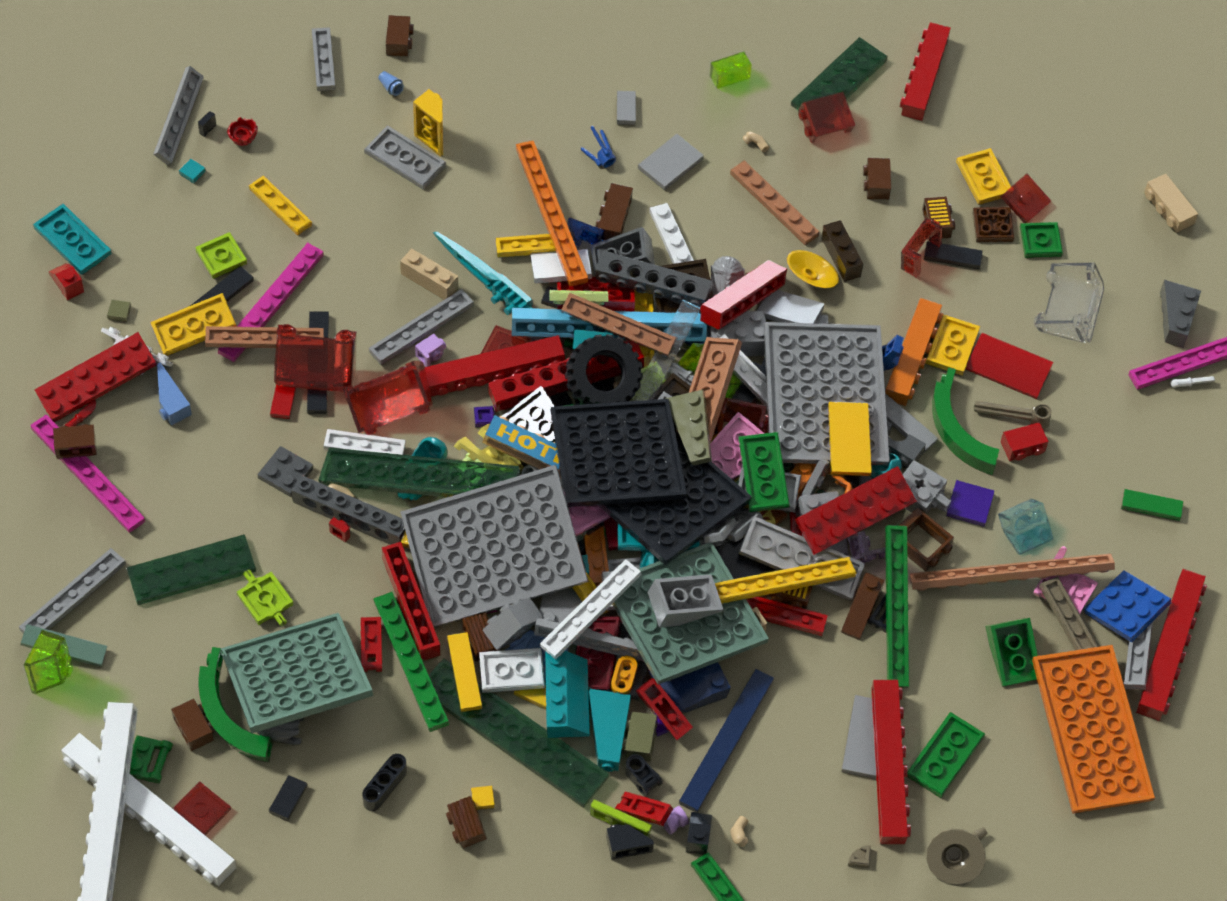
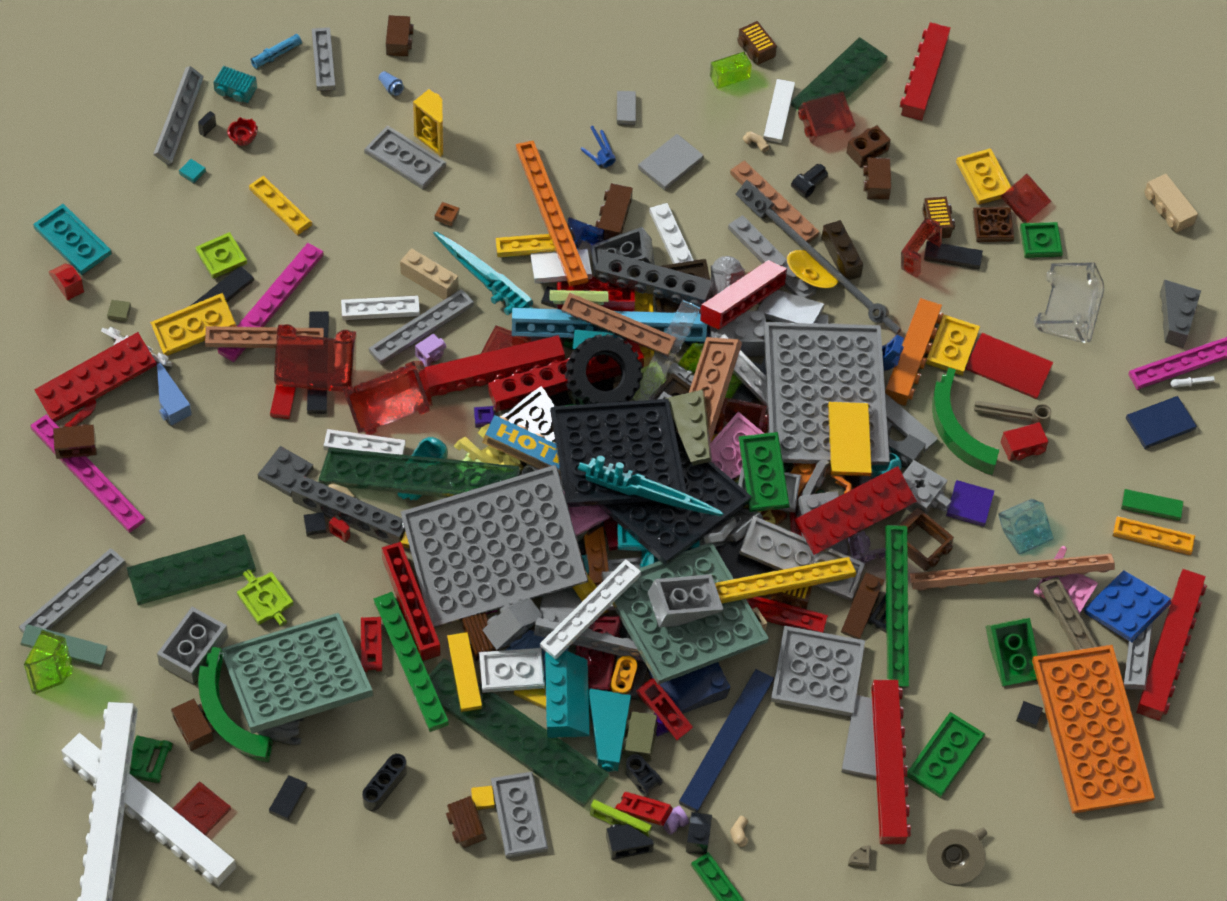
none -> light grey brick [157,607,228,684]
none -> teal brick [213,65,257,103]
none -> dark azure pin [250,34,302,69]
none -> black tile [304,512,326,536]
none -> white plate [341,296,420,320]
none -> dark orange plate [434,202,460,226]
none -> light grey tile [491,772,548,858]
none -> teal piece [578,456,723,516]
none -> light grey plate [728,215,816,299]
none -> dark grey bar [735,180,901,335]
none -> reddish brown brick [737,21,777,65]
none -> white tile [763,79,795,143]
none -> light grey plate [771,626,865,716]
none -> black piece [791,164,828,198]
none -> reddish brown brick [846,125,891,168]
none -> black tile [1016,701,1043,728]
none -> light orange tile [1112,516,1195,556]
none -> dark blue tile [1126,396,1197,449]

